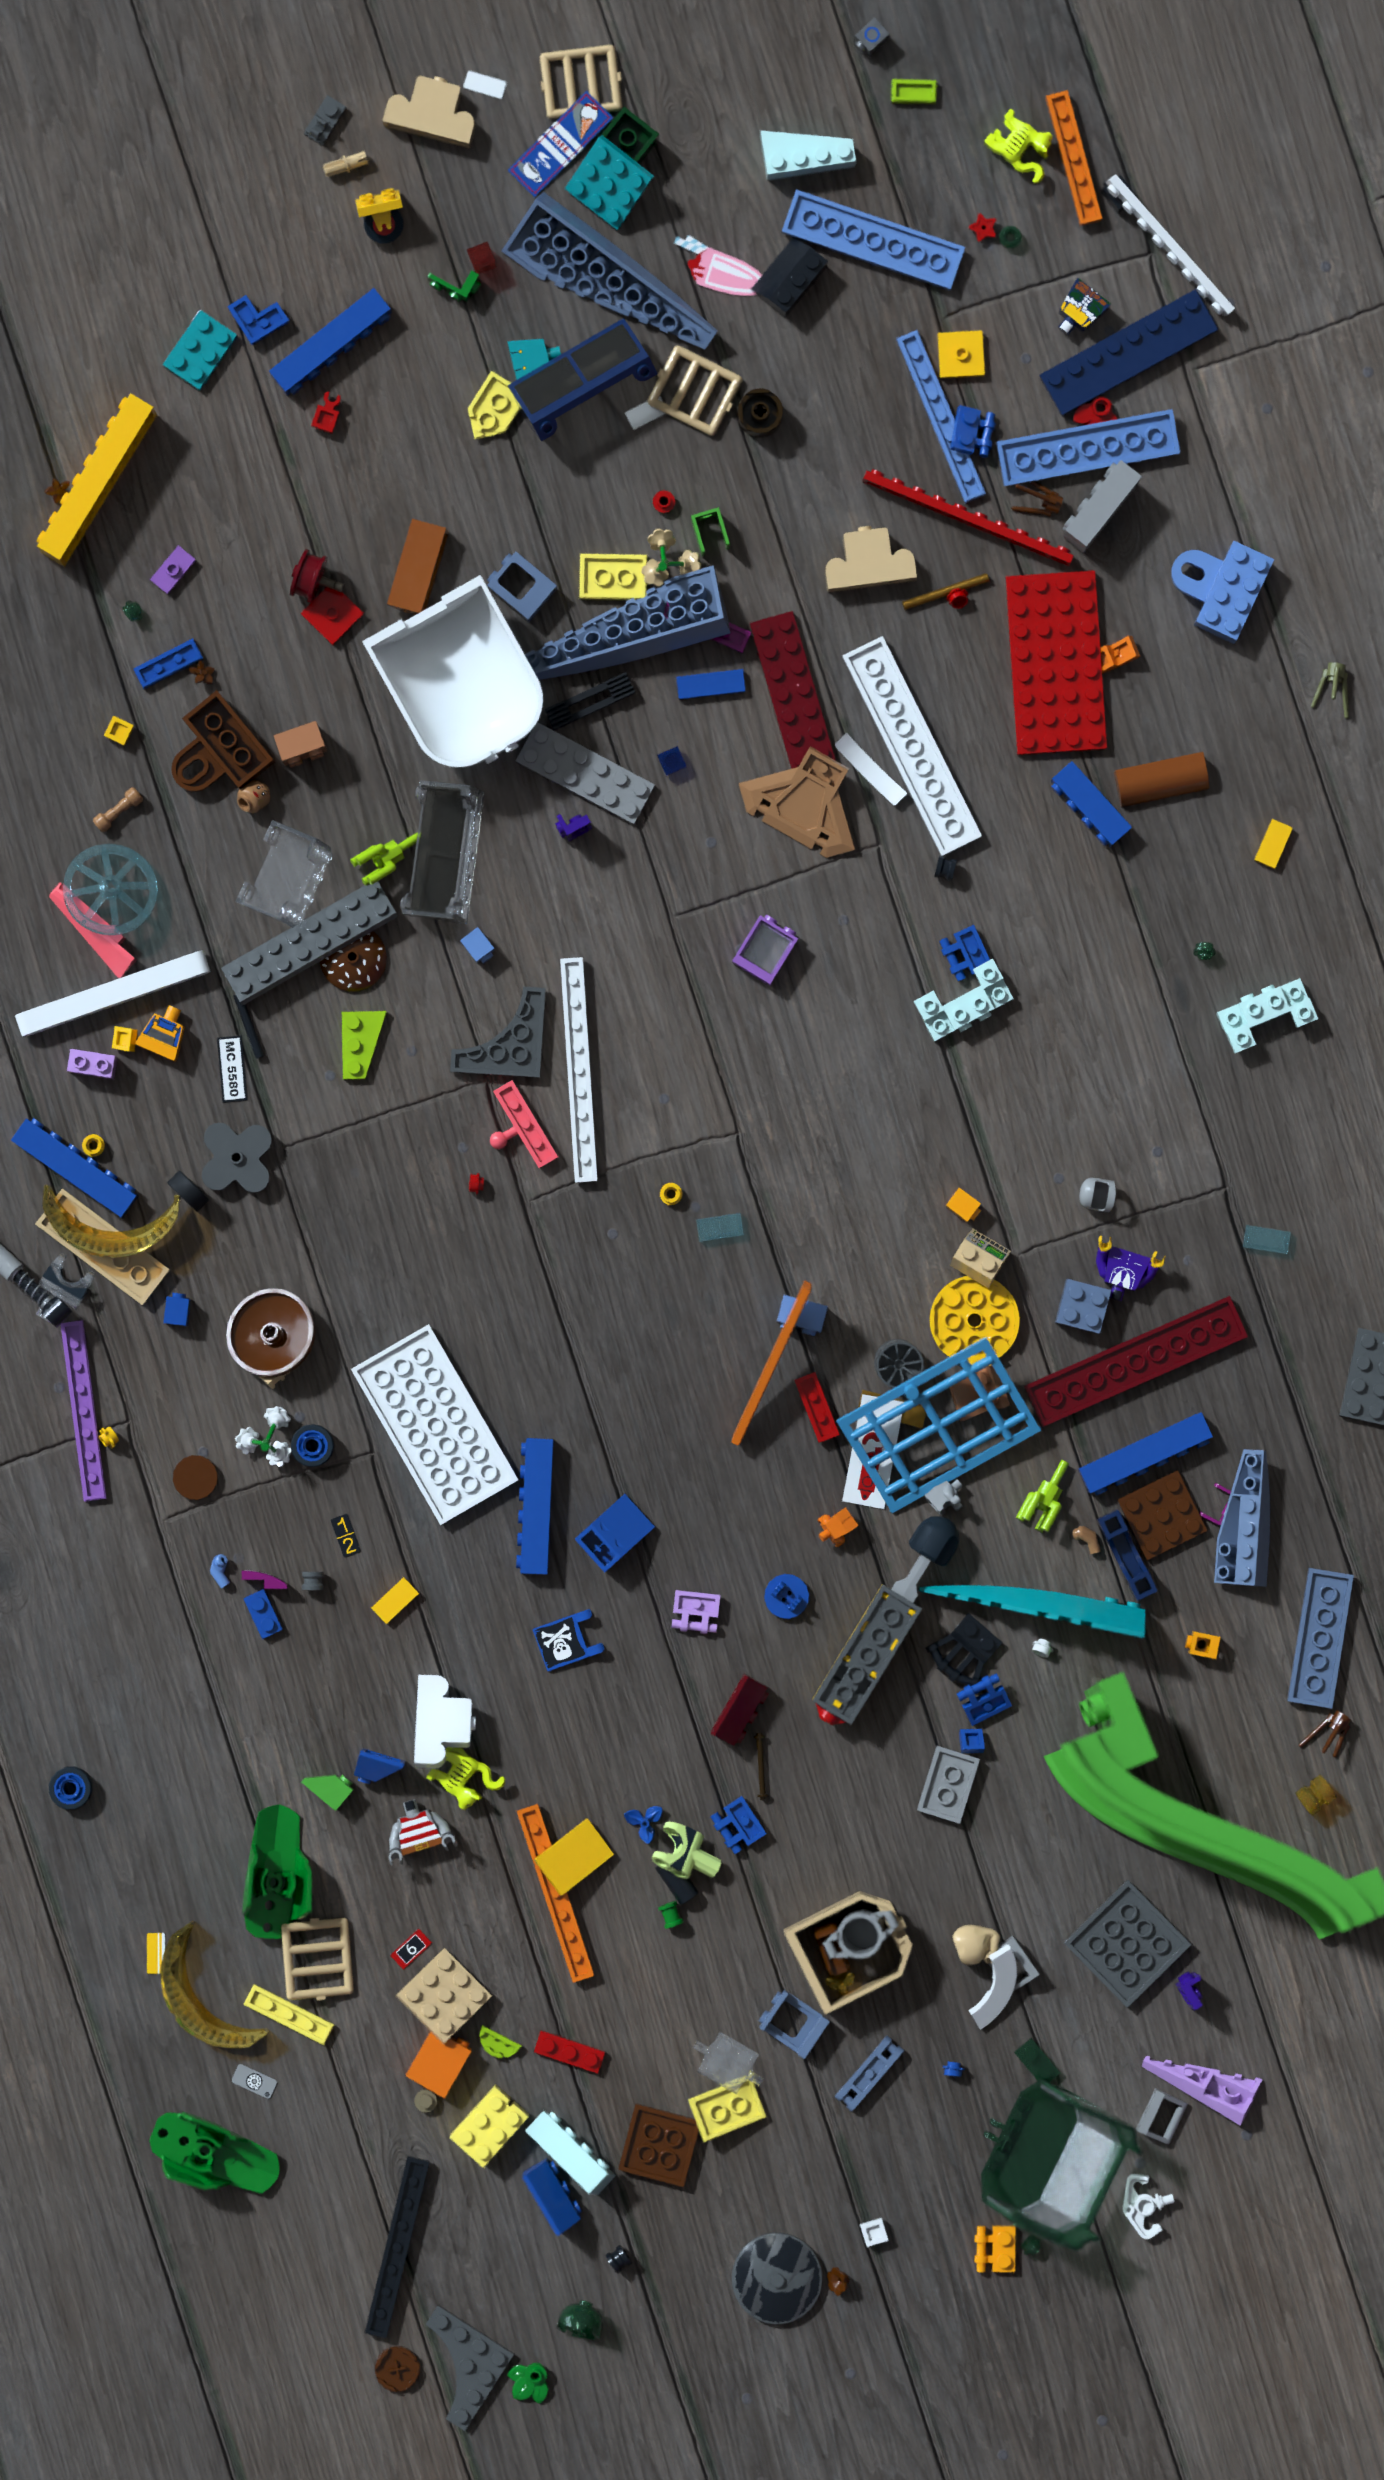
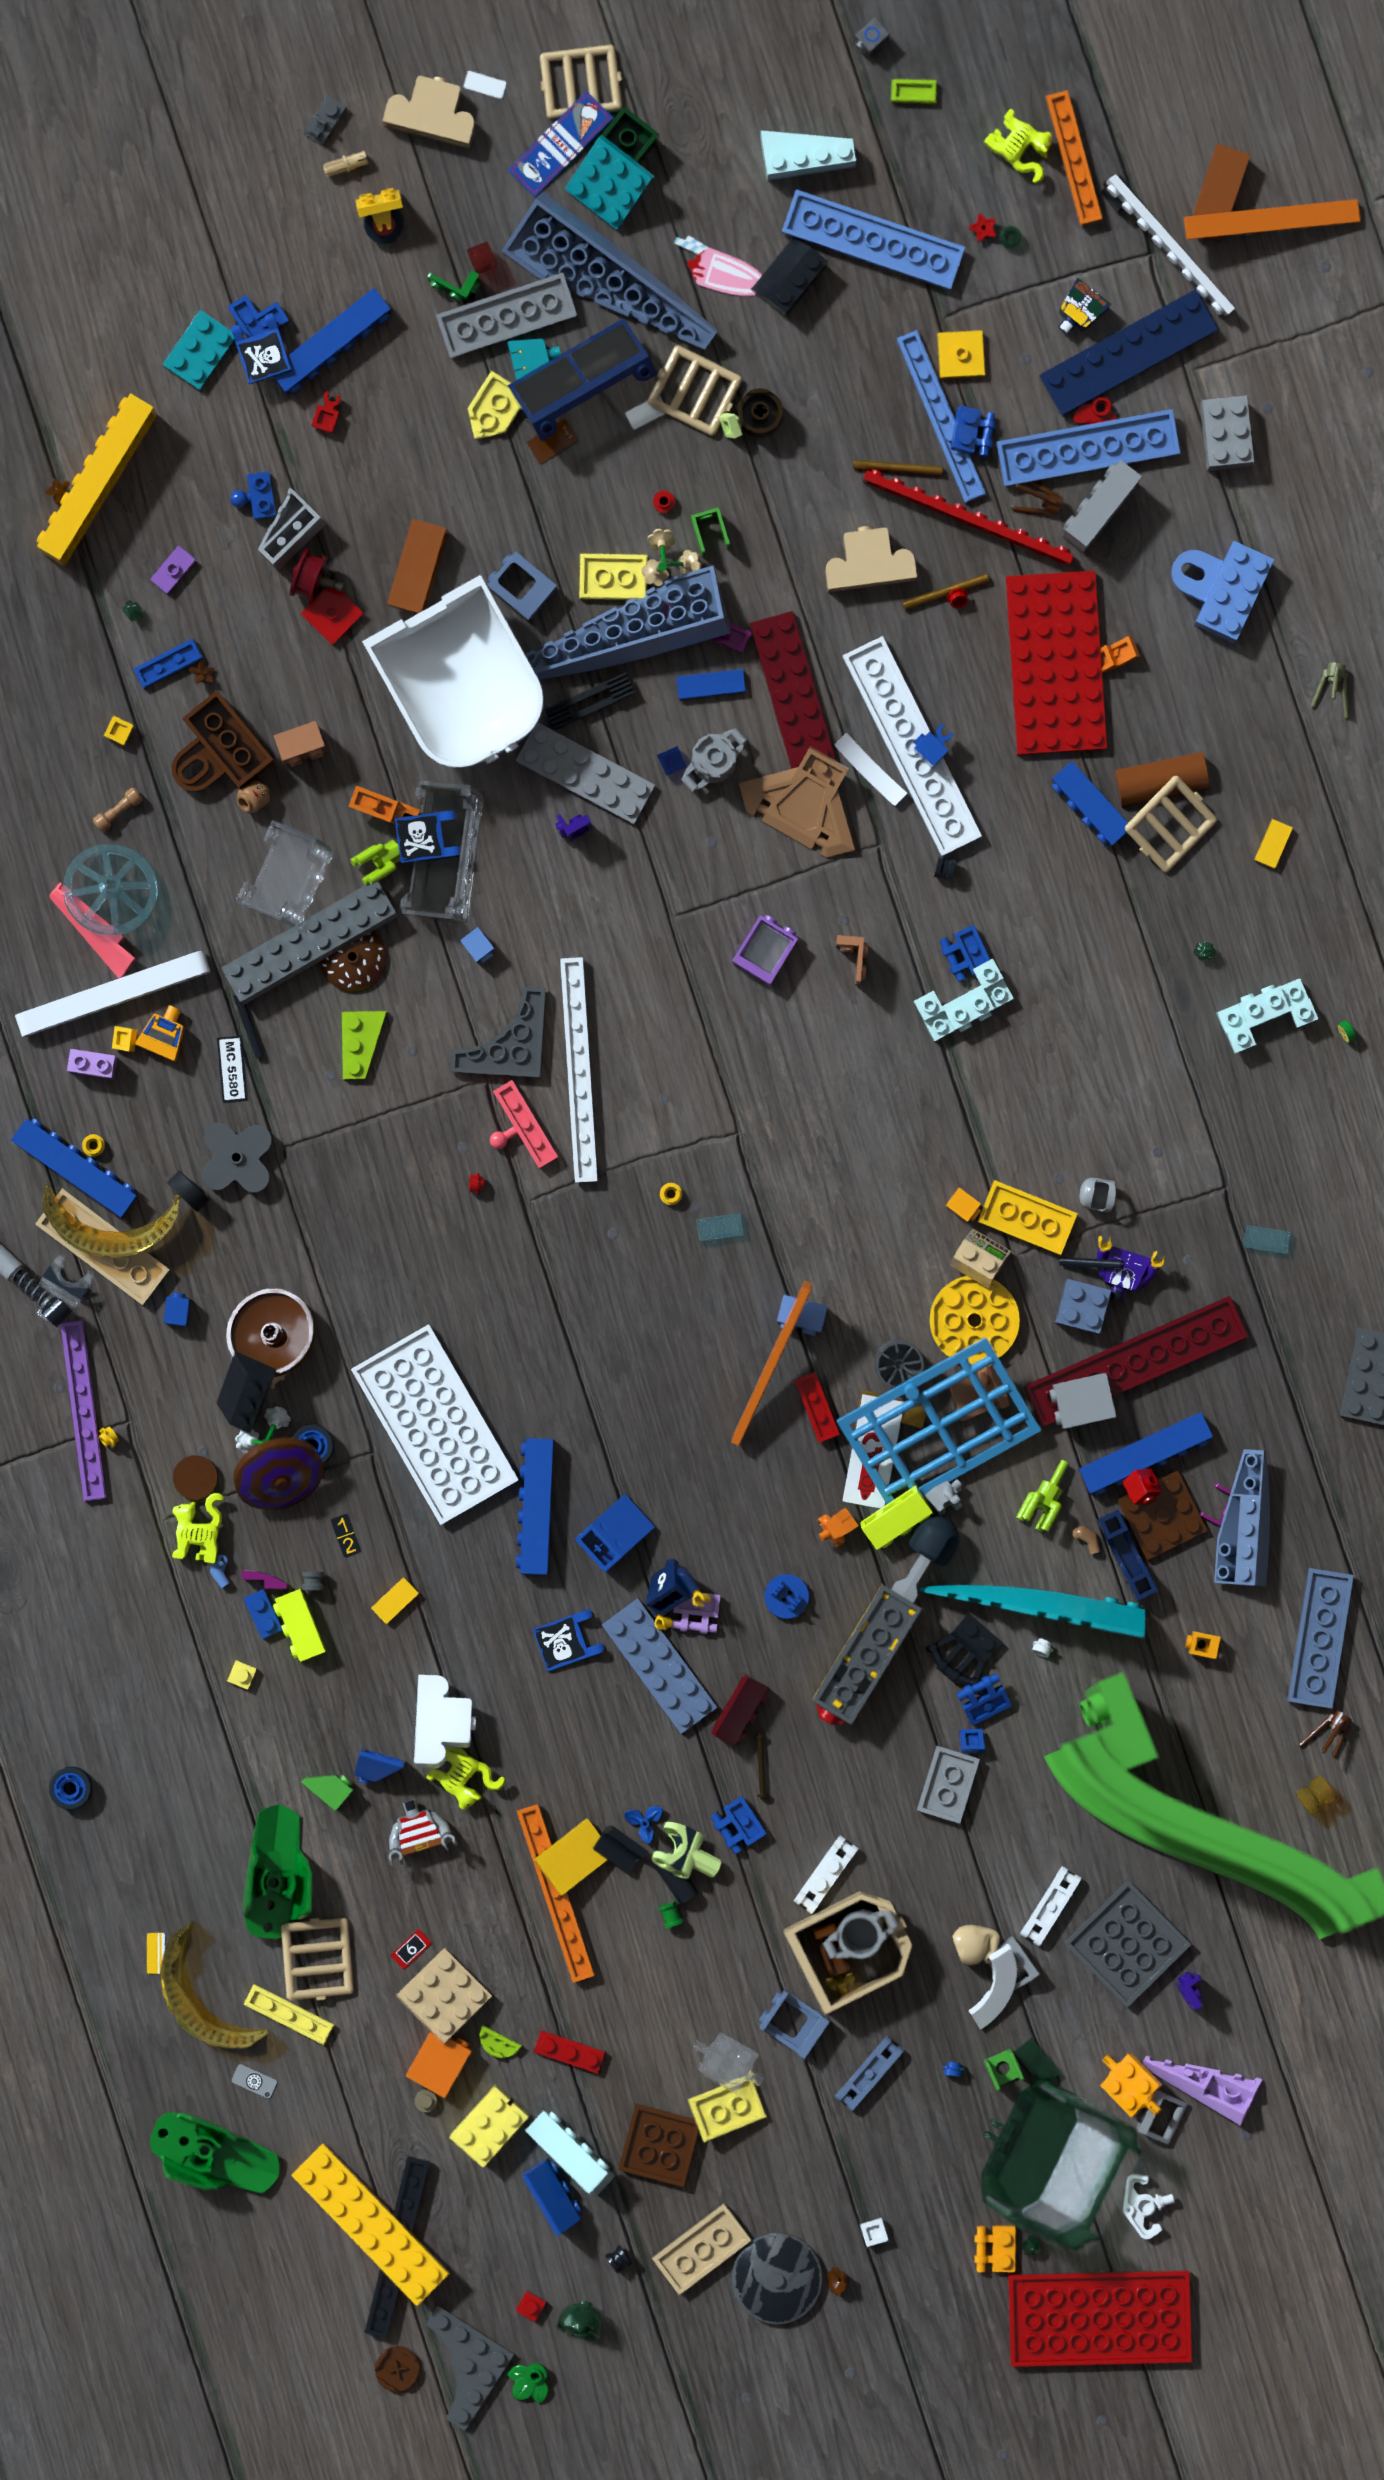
none -> neon yellow animal [172,1493,224,1563]
none -> black slope [216,1351,277,1433]
none -> light yellow plate [227,1660,257,1690]
none -> blue plate [230,471,276,520]
none -> flag [231,313,291,385]
none -> dish [233,1438,323,1510]
none -> light grey wedge [258,487,326,571]
none -> neon yellow brick [273,1589,326,1662]
none -> yellow plate [291,2143,450,2306]
none -> orange plate [348,786,421,824]
none -> flag [394,810,461,863]
none -> light grey plate [436,273,577,358]
none -> red plate [515,2290,546,2322]
none -> reddish brown sticker [527,419,578,464]
none -> black panel [593,1825,648,1874]
none -> sand blue plate [602,1598,717,1734]
none -> dark blue torso [646,1559,711,1630]
none -> tan plate [652,2203,751,2295]
none -> light grey container [681,728,747,792]
none -> yellowish green plate [718,413,742,438]
none -> white plate [794,1835,858,1914]
none -> nougat bracket [835,935,868,985]
none -> pearl gold bar [853,460,943,475]
none -> neon yellow brick [860,1485,933,1550]
none -> blue brick [913,724,953,769]
none -> yellow plate [977,1180,1078,1255]
none -> bright green piece [984,2049,1024,2091]
none -> red plate [1008,2270,1192,2367]
none -> white plate [1020,1866,1081,1946]
none -> light grey brick [1049,1373,1116,1429]
none -> black bar [1059,1257,1124,1269]
none -> light orange plate [1100,2053,1162,2118]
none -> red brick [1122,1469,1163,1505]
none -> tan bar [1125,776,1217,872]
none -> orange tile [1184,199,1360,240]
none -> dark orange brick [1192,143,1251,243]
none -> light grey brick [1200,395,1254,471]
none -> green tile [1337,1020,1356,1043]

